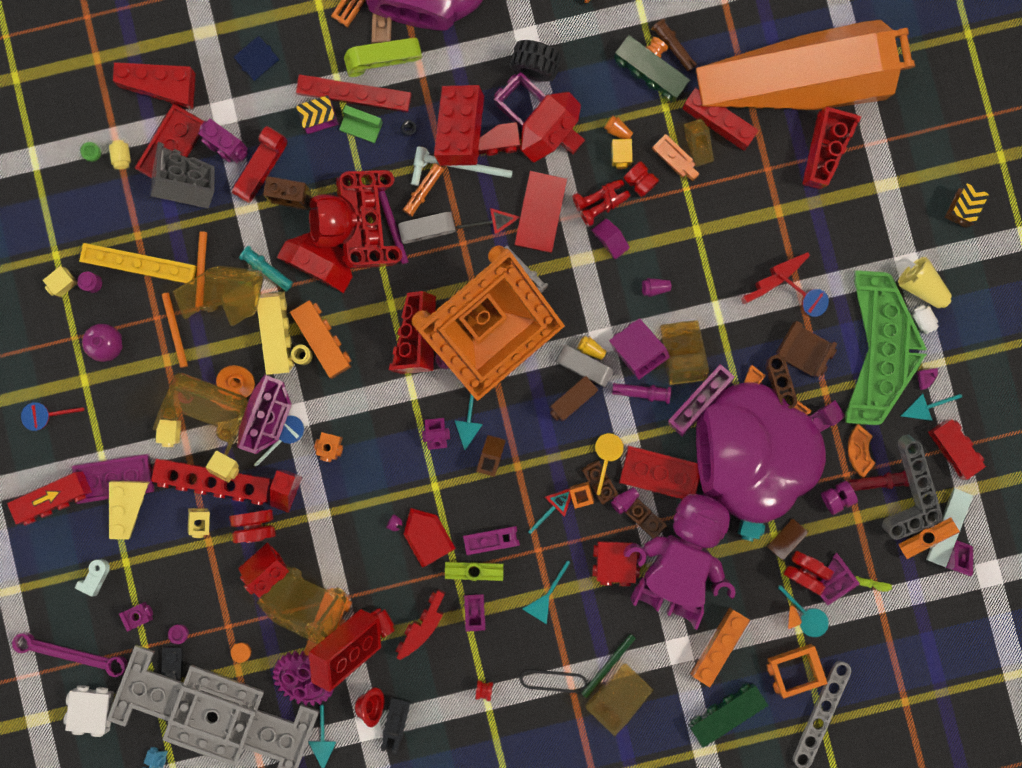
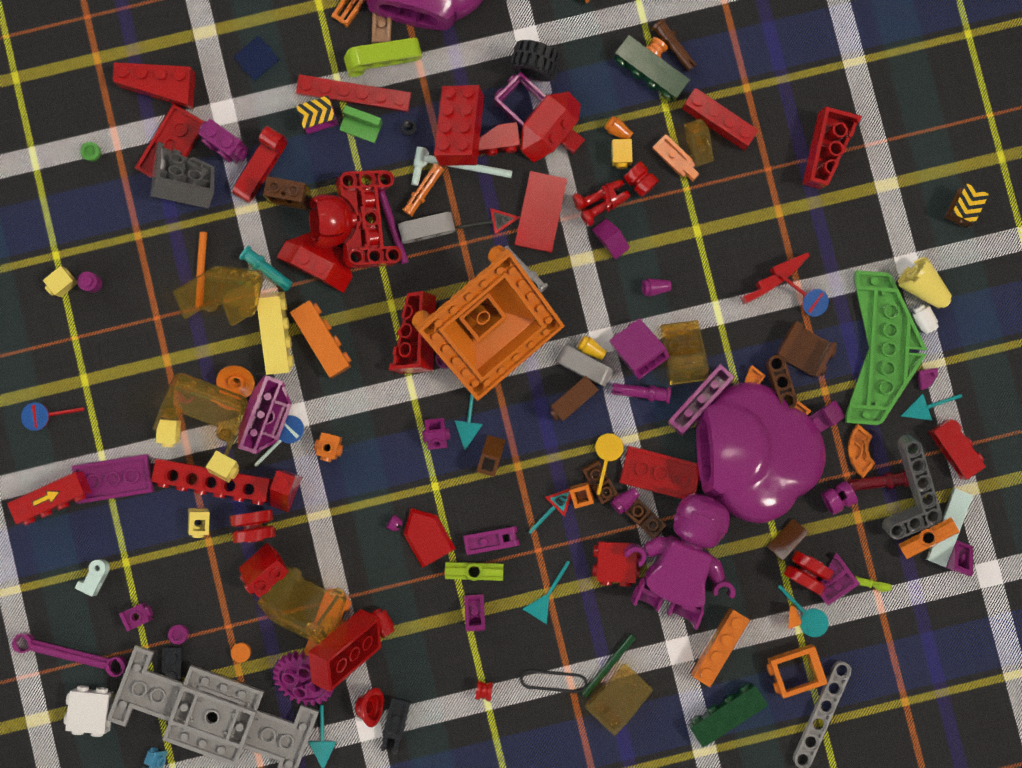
yellow plate [79,243,197,285] -> none
magenta cylinder [82,324,122,362] -> none
light yellow brick [109,140,131,169] -> none
light yellow wing [109,481,150,539] -> none
orange bar [161,293,188,368] -> none
light yellow brick [291,345,313,365] -> none
red slope [396,589,446,660] -> none
orange windscreen [696,20,915,110] -> none
teal brick [737,520,765,542] -> none

